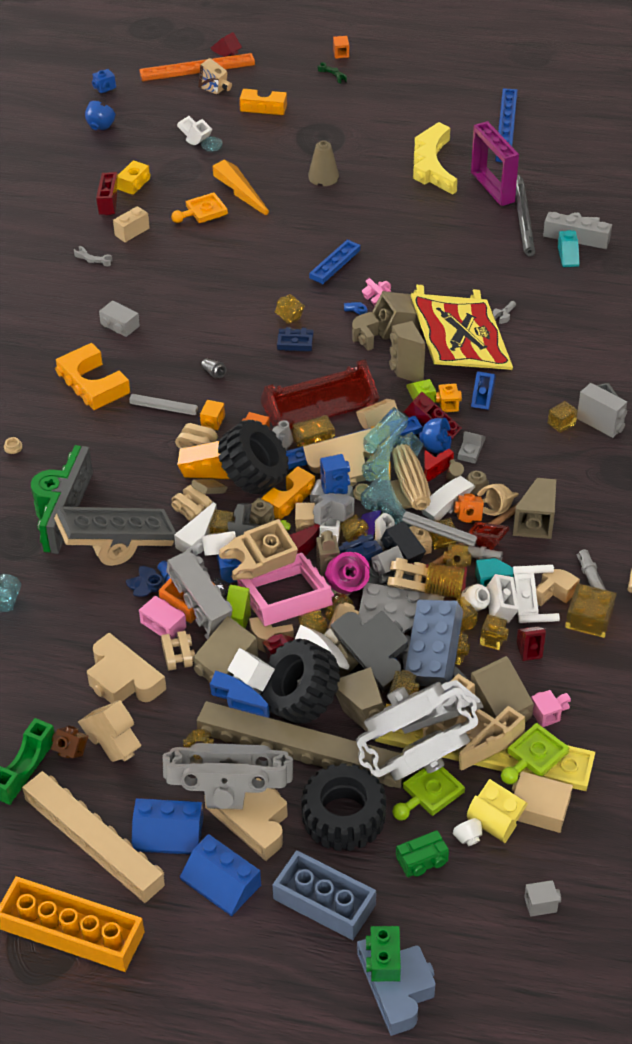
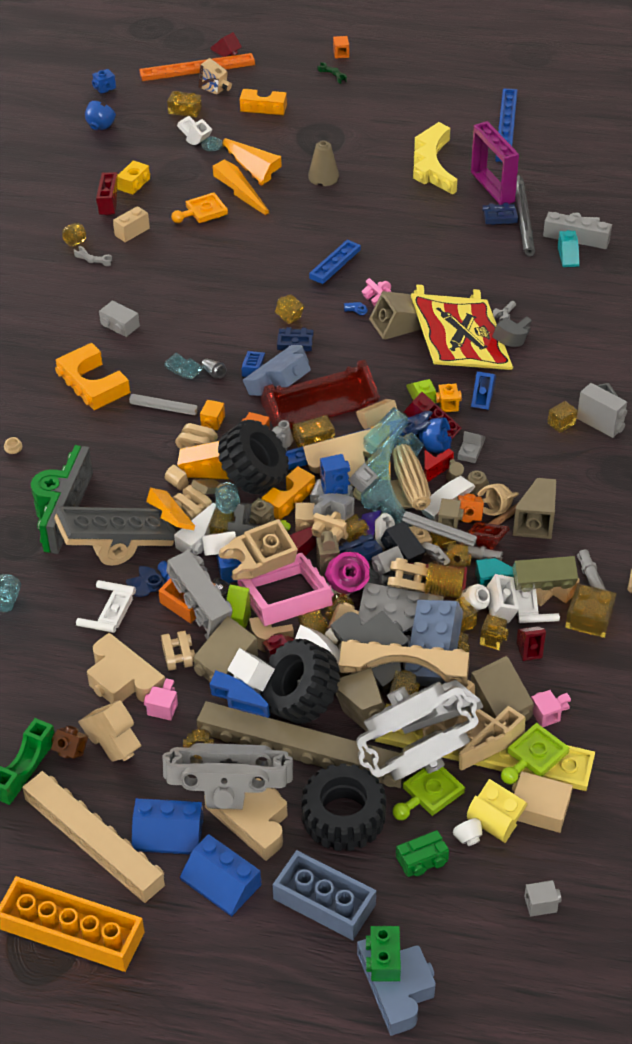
bright pink brick [139,596,186,639] -> none
dark tan brick [352,312,379,351] -> none
dark tan slope [389,321,425,382] -> none
none -> clear yellow head [62,222,86,246]
none -> white plate [76,580,136,633]
none -> bright pink brick [144,679,178,721]
none -> light orange slope [146,487,195,531]
none -> clear light blue slope [164,353,203,379]
none -> tan brick [165,464,189,490]
none -> clear yellow brick [167,91,202,117]
none -> clear light blue wheel [214,482,240,514]
none -> light orange wedge [222,138,282,186]
none -> blue slope [241,351,265,377]
none -> sand blue brick [243,345,311,396]
none -> tan hips [311,511,349,543]
none -> tan arch [339,640,470,684]
none -> light grey slope [348,463,378,493]
none -> dark blue plate [402,411,433,437]
none -> light grey tile [422,542,450,566]
none -> dark tan brick [438,498,464,529]
none -> dark blue plate [482,203,518,225]
none -> dark grey brick [492,316,532,347]
none -> olive brick [512,556,578,592]

